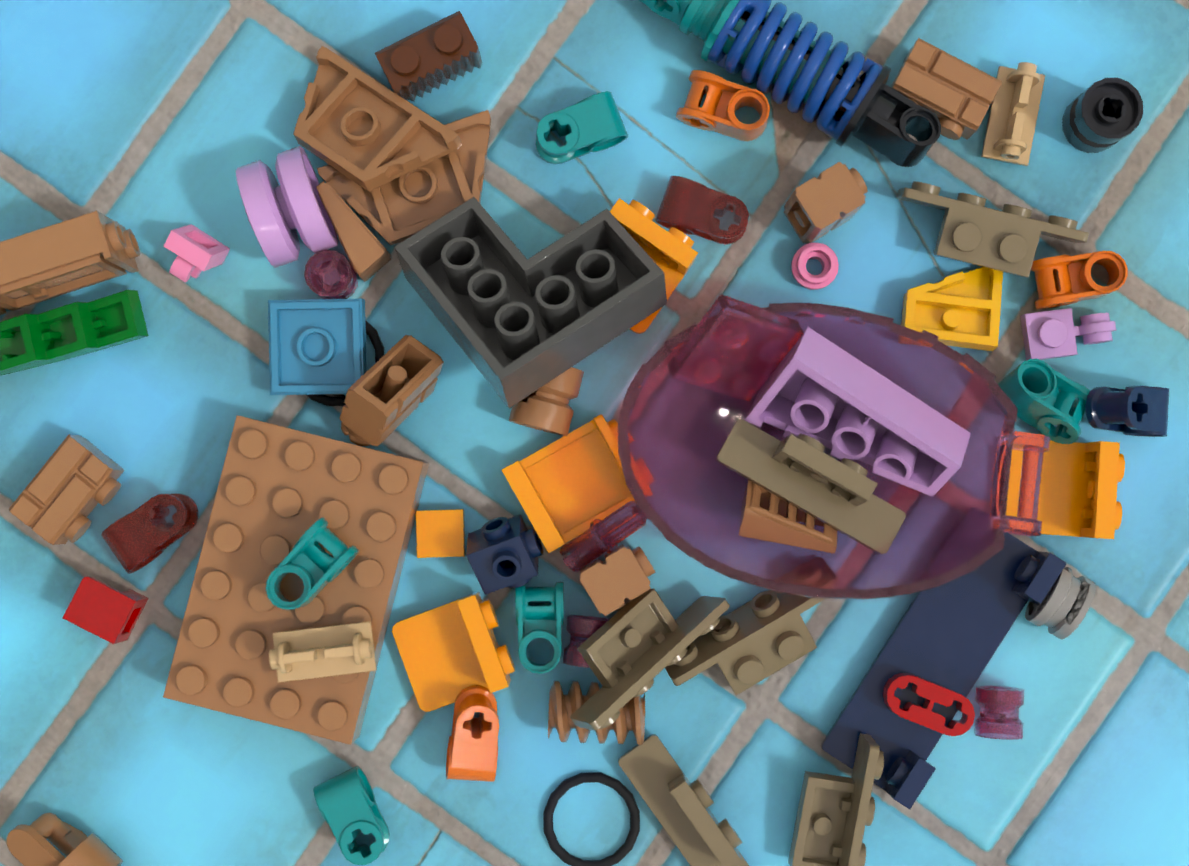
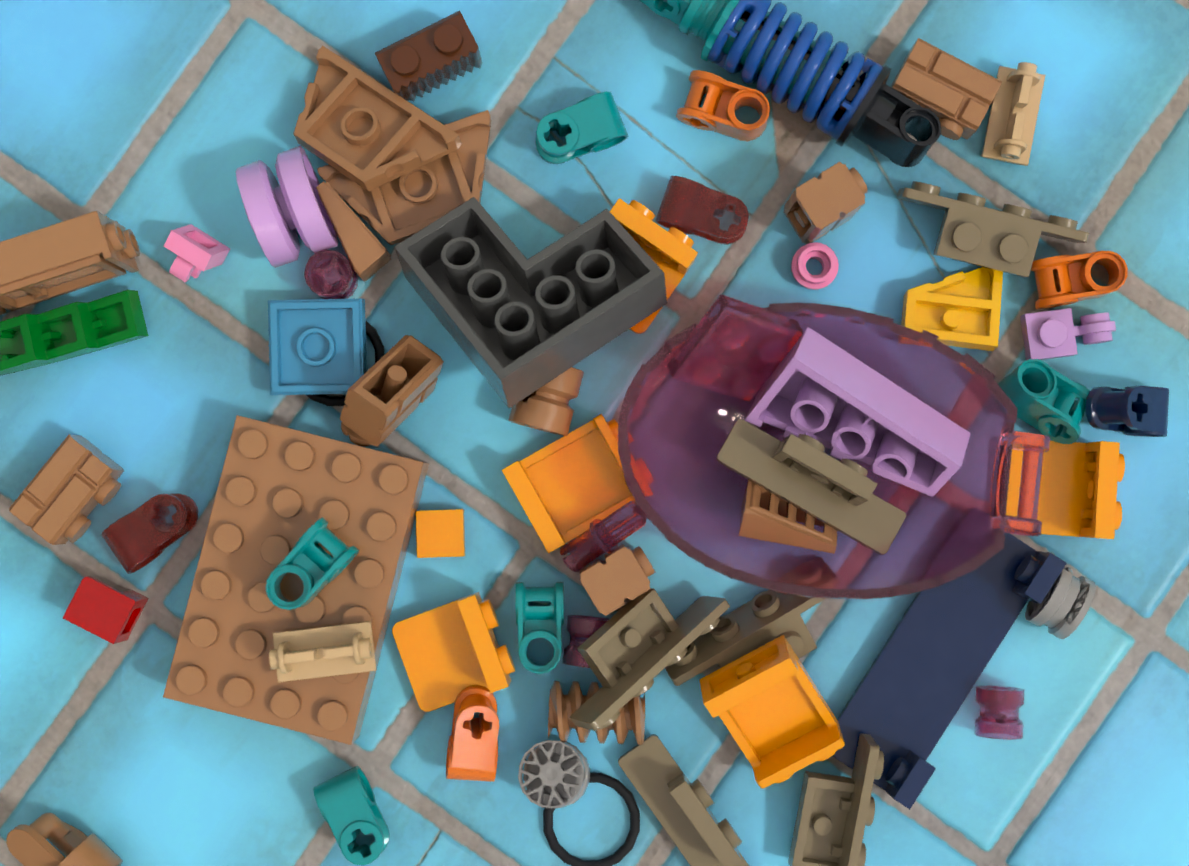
dark blue brick [466,514,544,595] -> none
red beam [883,673,975,736] -> none
black wheel [1062,78,1143,153] -> none
none -> light grey wheel [518,740,590,808]
none -> light orange panel [699,635,845,789]

